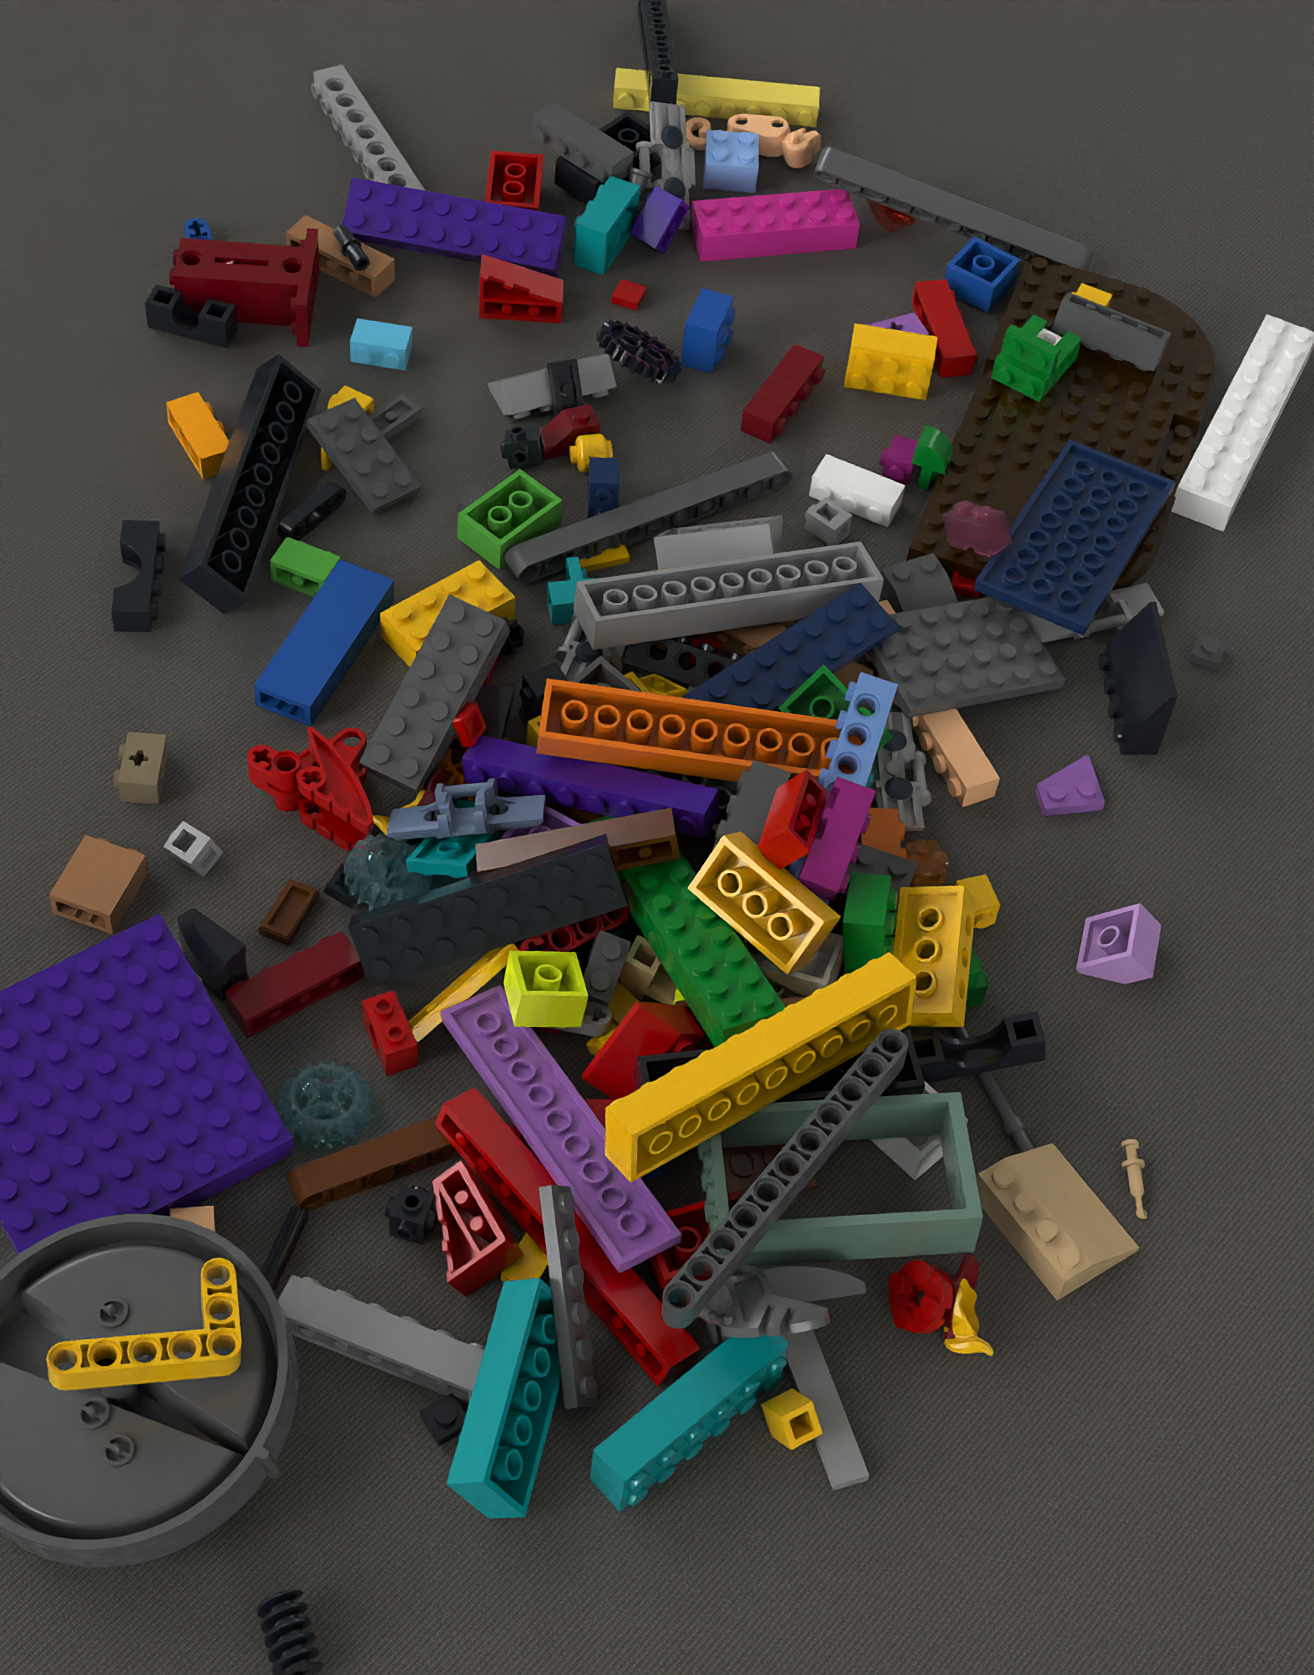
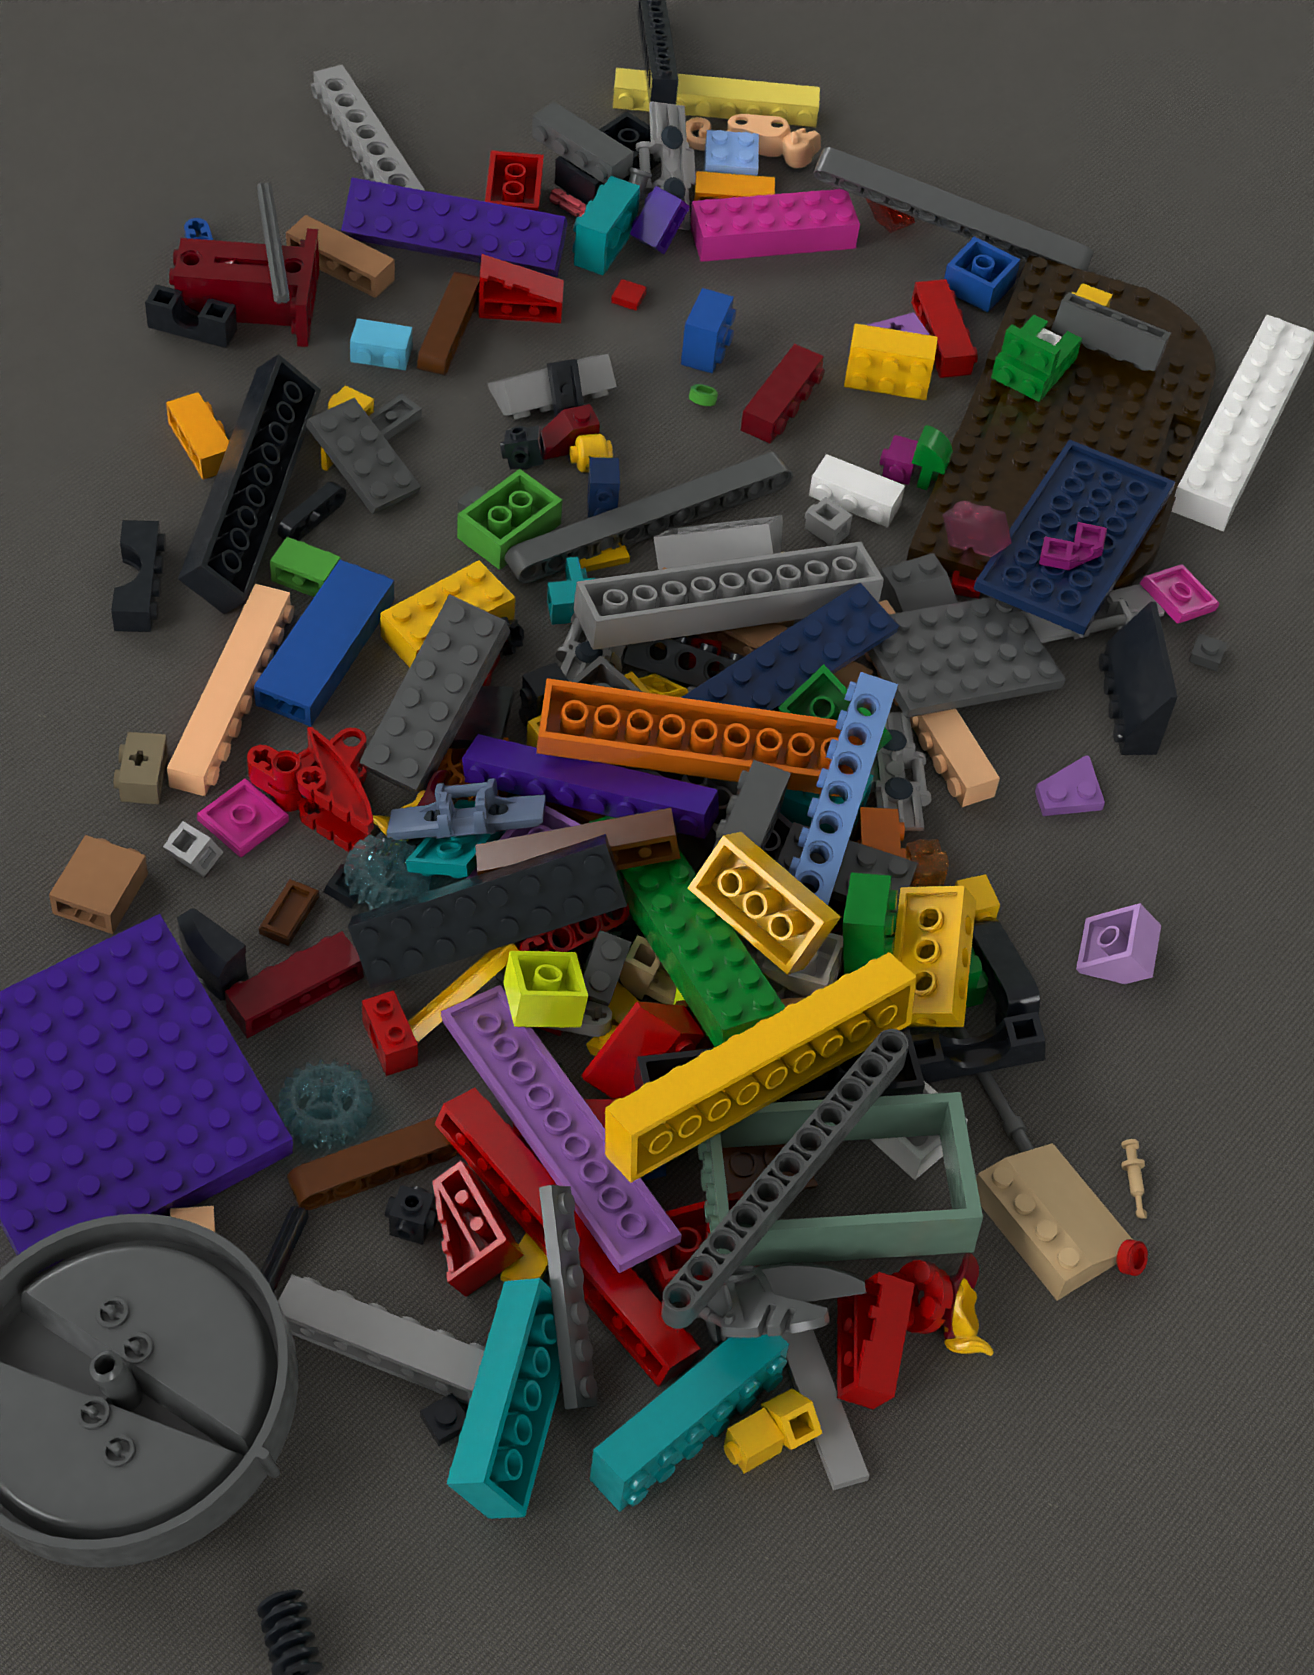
yellow beam [47,1258,242,1391] -> none
black axle [333,225,370,271] -> none
red tile [452,702,487,748] -> none
black gear [596,320,682,384] -> none
red brick [757,769,828,870] -> none
magenta wedge [798,777,876,902] -> none
none -> light nougat brick [167,584,294,797]
none -> dark pink tile [197,778,289,858]
none -> dark grey axle [257,182,290,304]
none -> reddish brown beam [417,271,480,376]
none -> coral axle [549,188,586,217]
none -> bright green tile [689,384,718,407]
none -> light orange brick [694,171,775,201]
none -> yellow brick [723,1407,785,1474]
none -> red wedge [837,1272,915,1409]
none -> black beam [972,919,1040,1027]
none -> magenta tile [1039,522,1107,570]
none -> red tile [1117,1239,1148,1276]
none -> dark pink tile [1140,564,1220,624]

